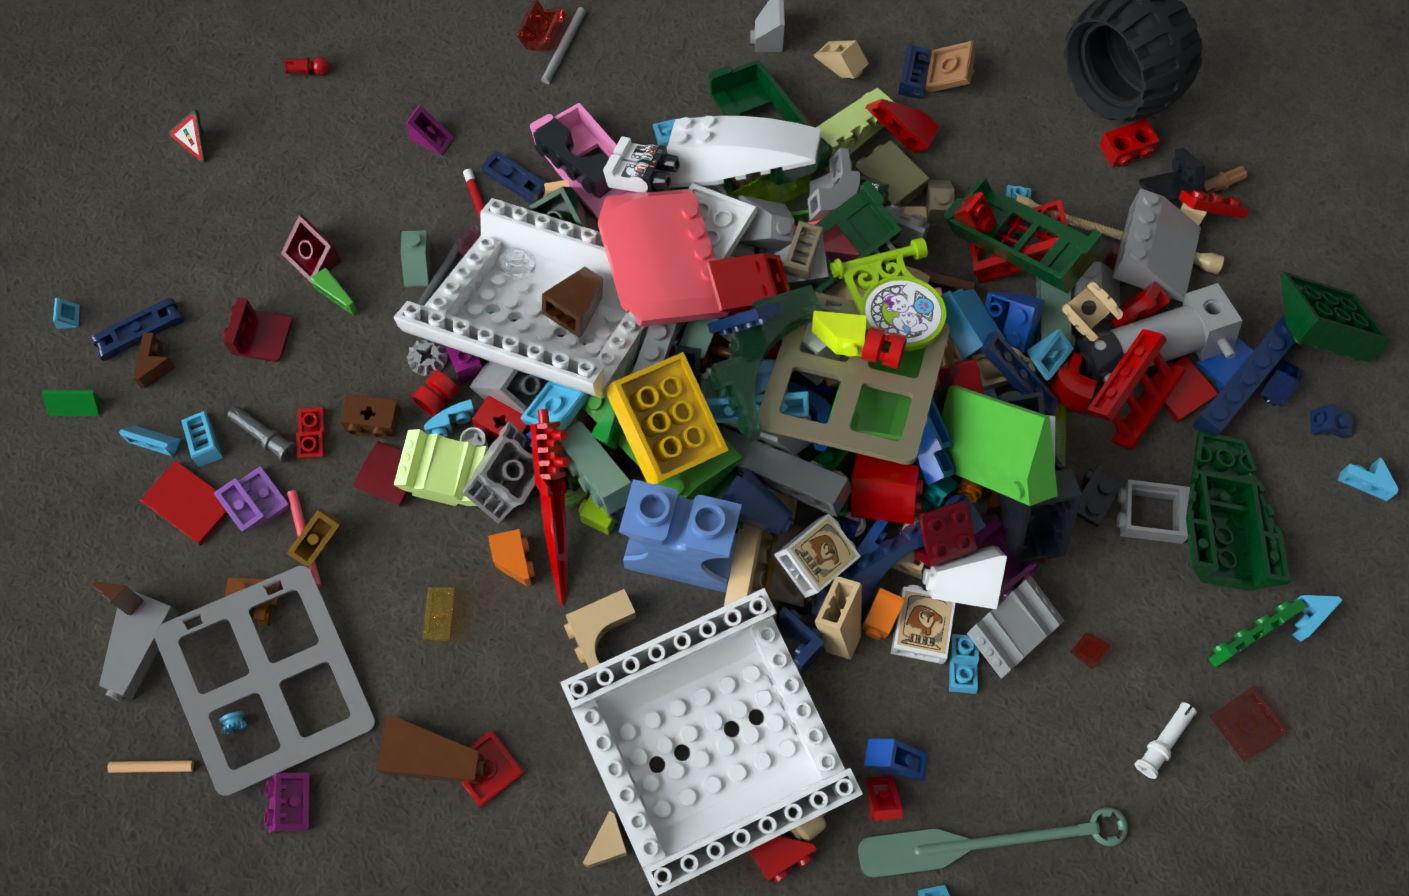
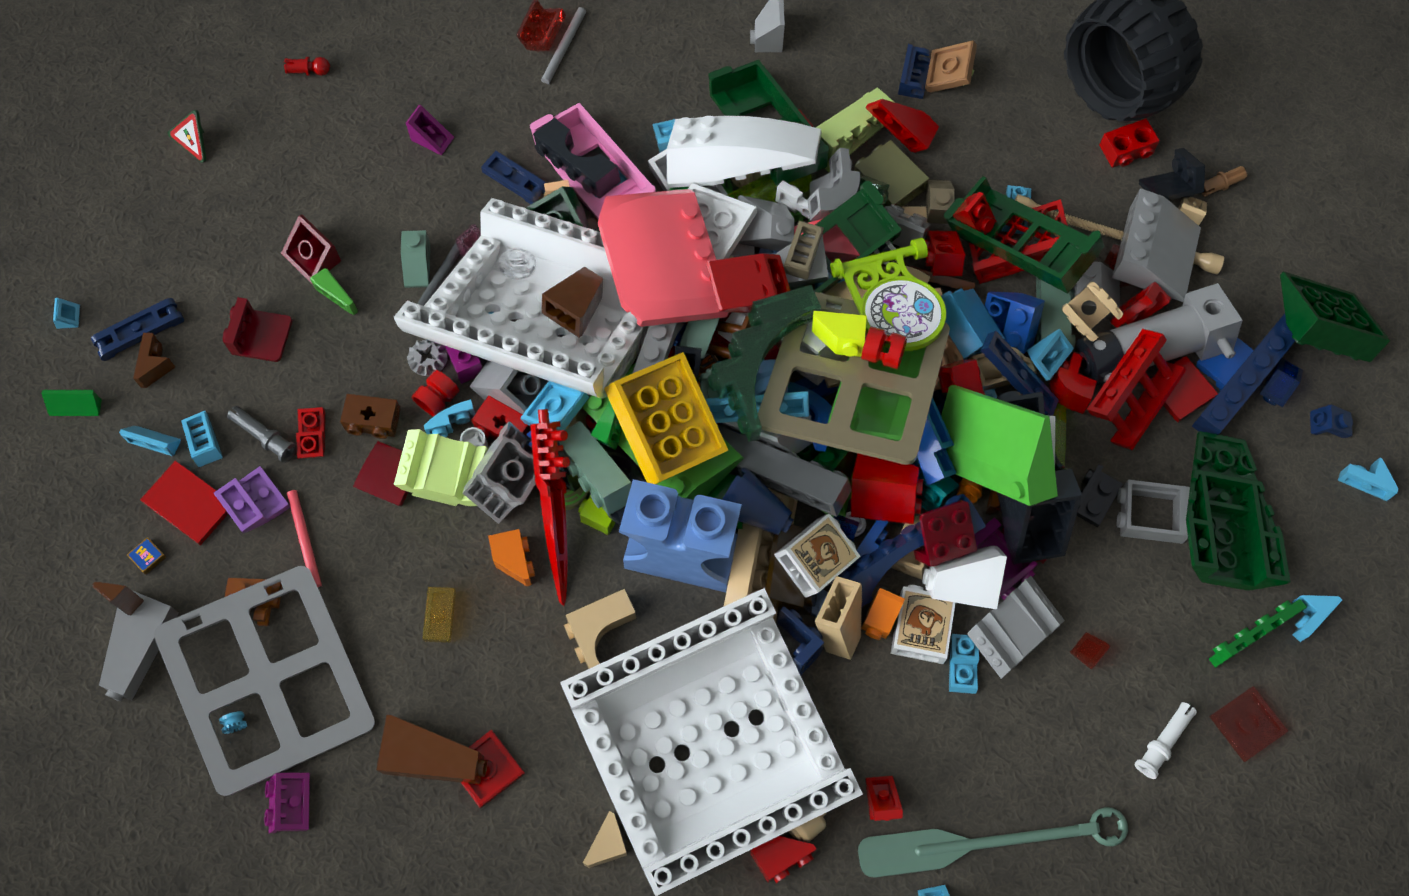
light nougat piece [108,760,194,773] -> none
pearl gold slope [286,508,343,569] -> none
red bar [463,169,485,222] -> none
hips [603,136,680,193] -> none
dark blue plate [707,302,782,336] -> none
tan slope [814,40,869,79] -> none
blue slope [864,739,928,781] -> none
black piece [933,359,963,407] -> none
red plate [1178,189,1250,219] -> none
none -> tile [127,537,166,575]
none -> white plate [776,181,809,219]
none -> red brick [925,231,965,276]

